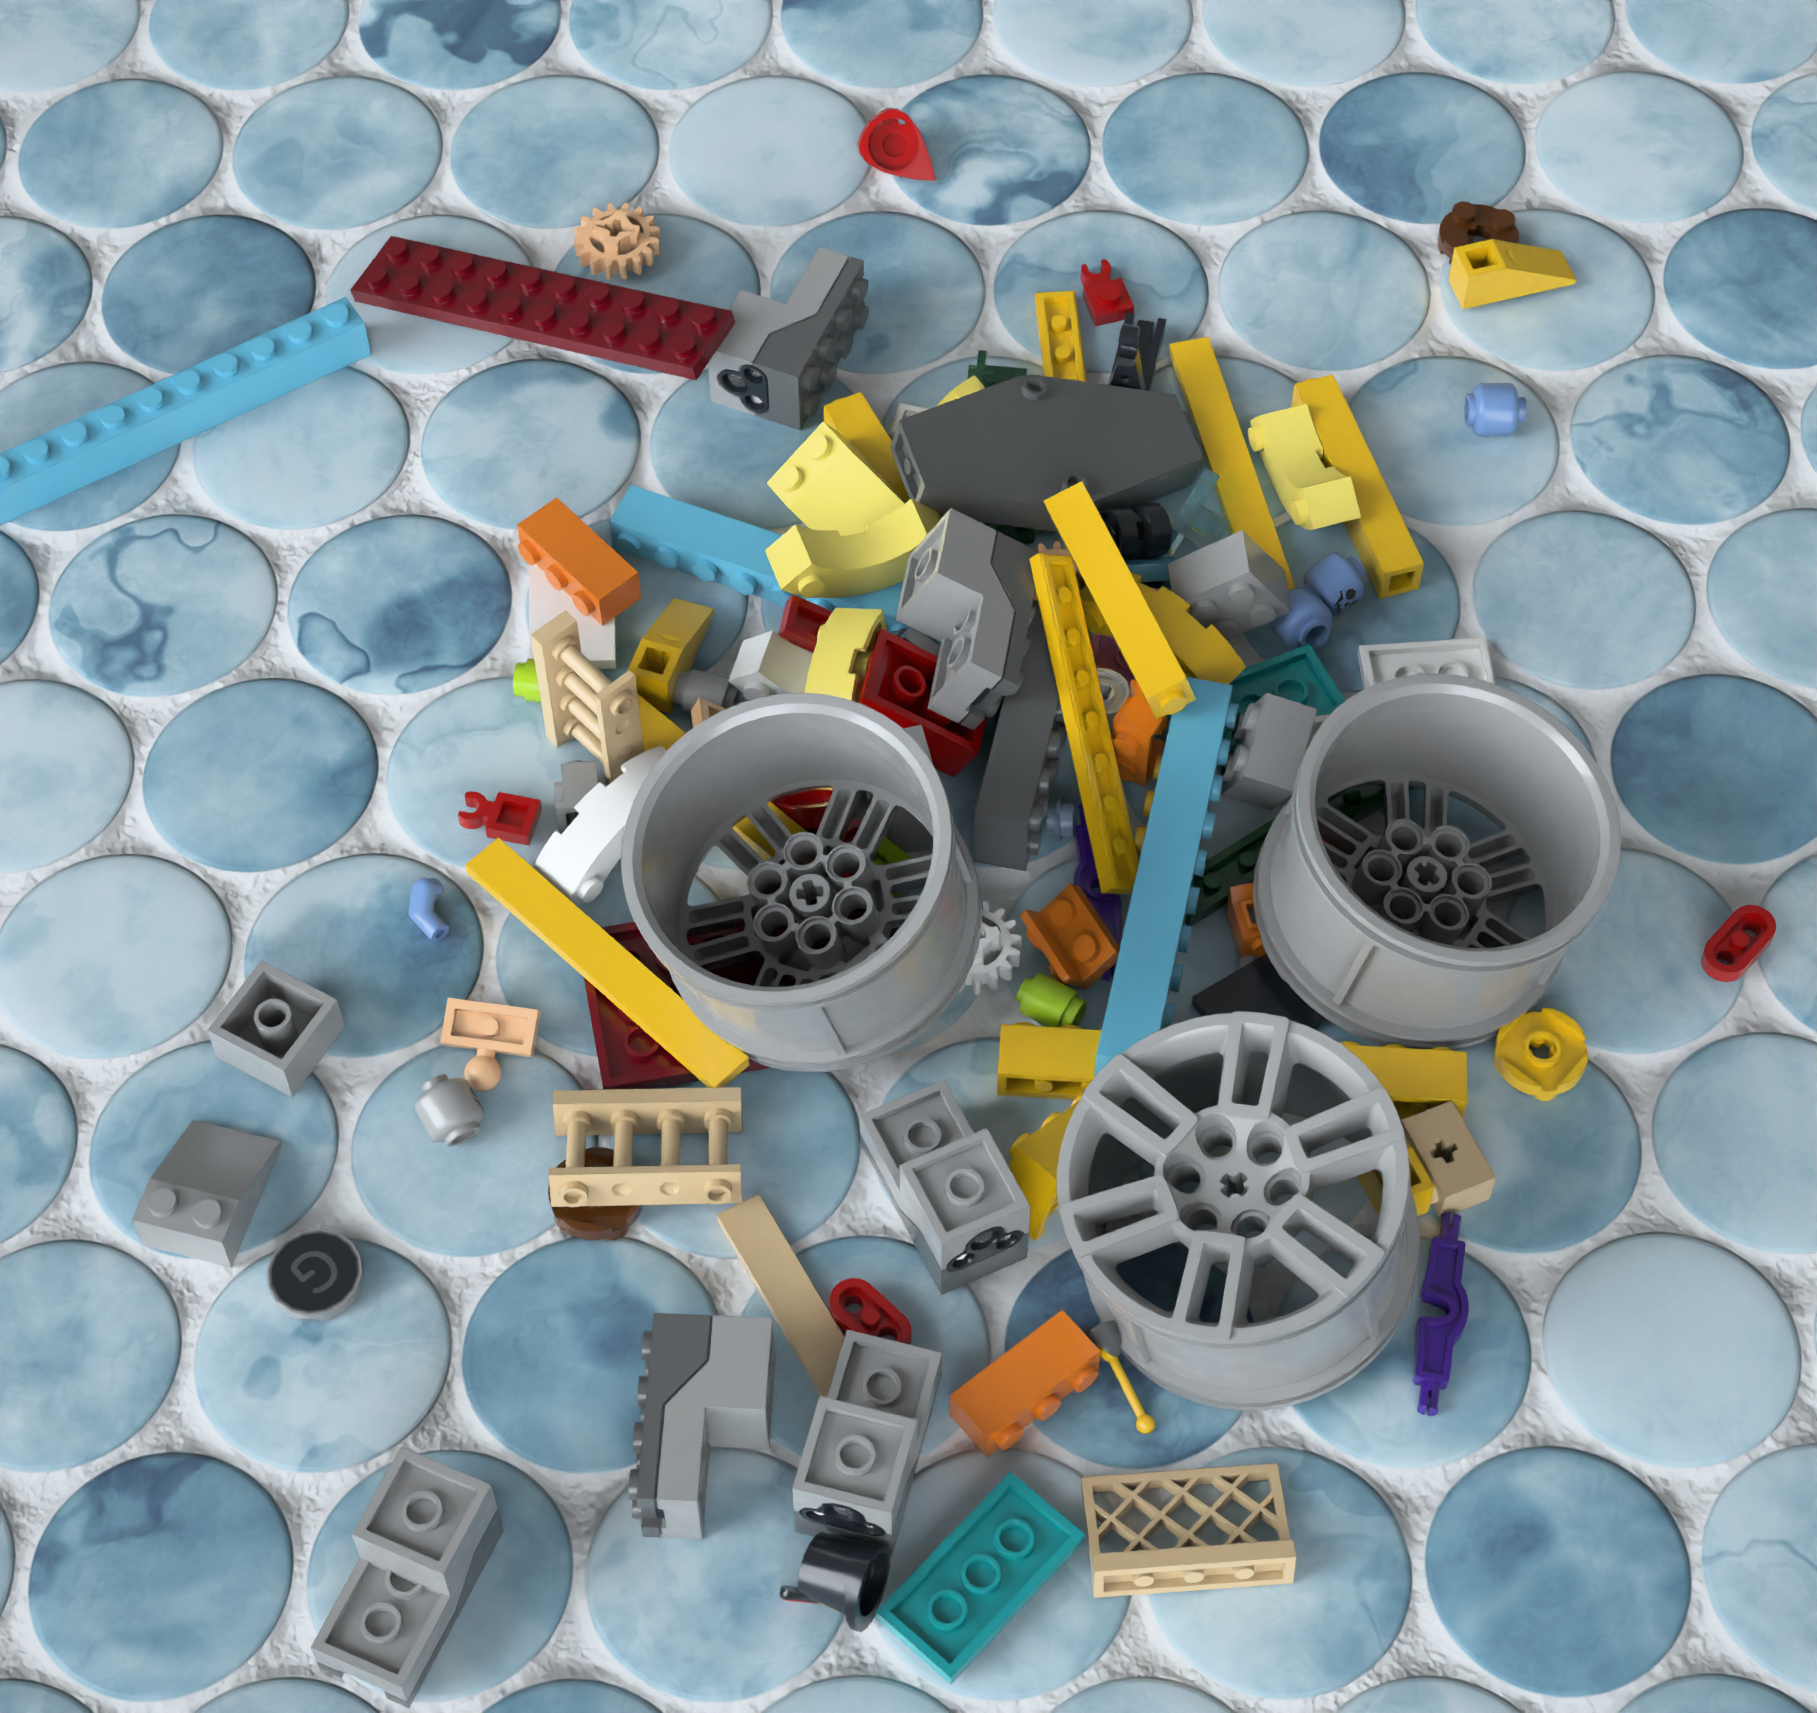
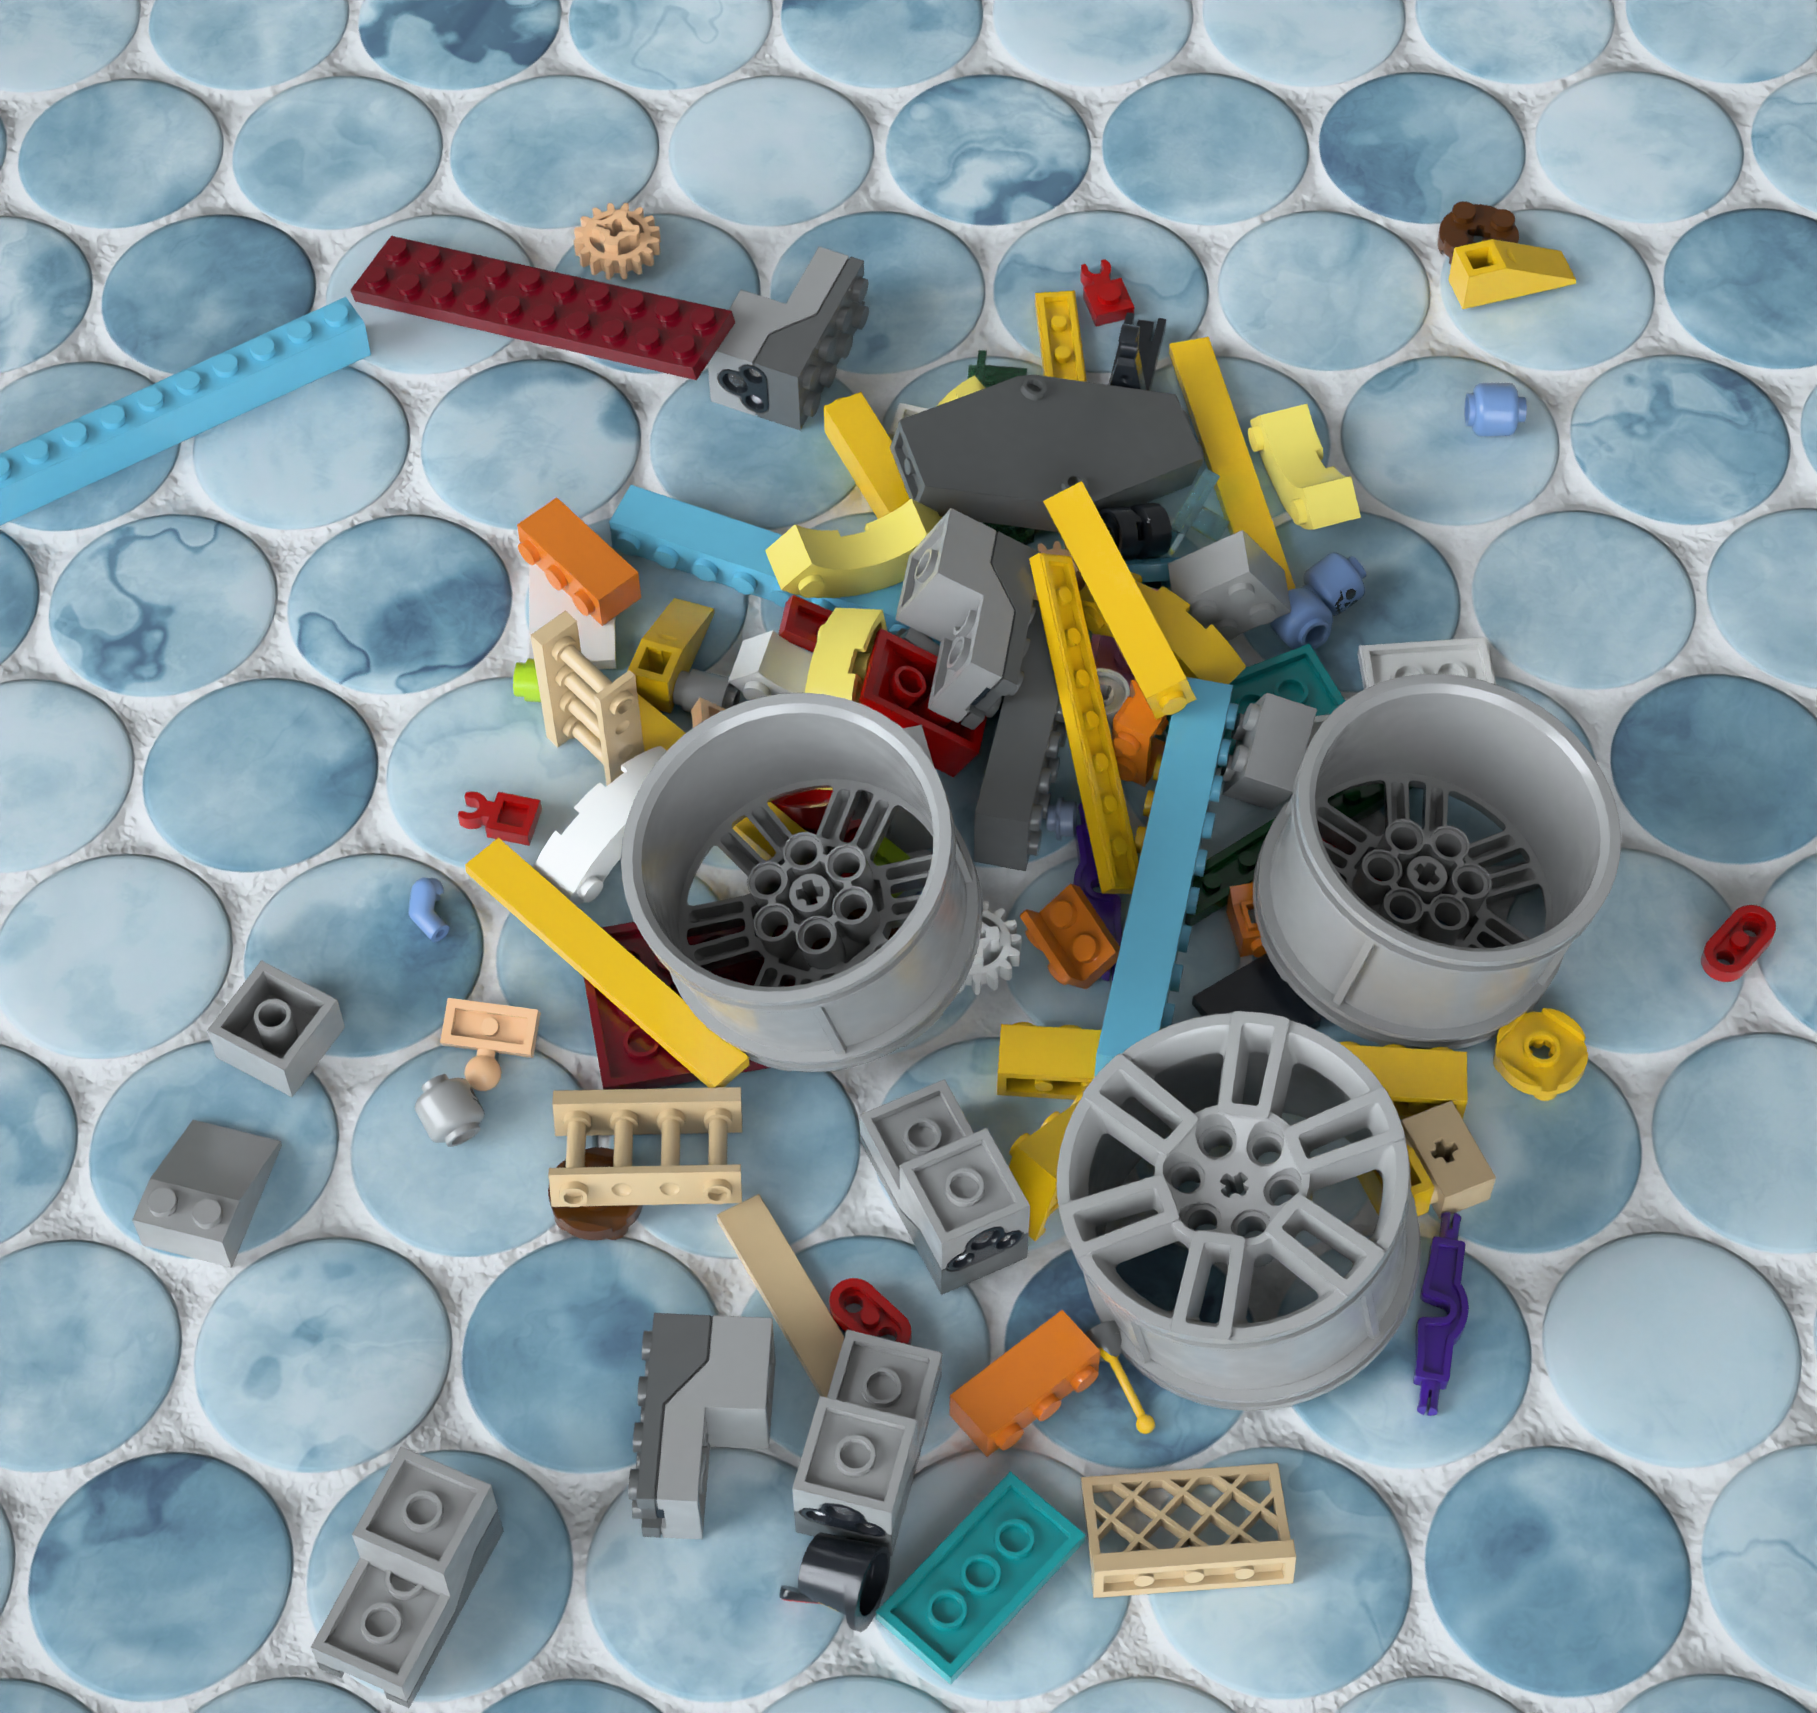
black tile [267,1229,364,1322] -> none
light grey brick [554,760,599,833] -> none
light yellow slope [767,421,906,536] -> none
red piece [857,108,936,181] -> none
lime brick [1016,972,1088,1027] -> none
yellow brick [1291,374,1424,599] -> none

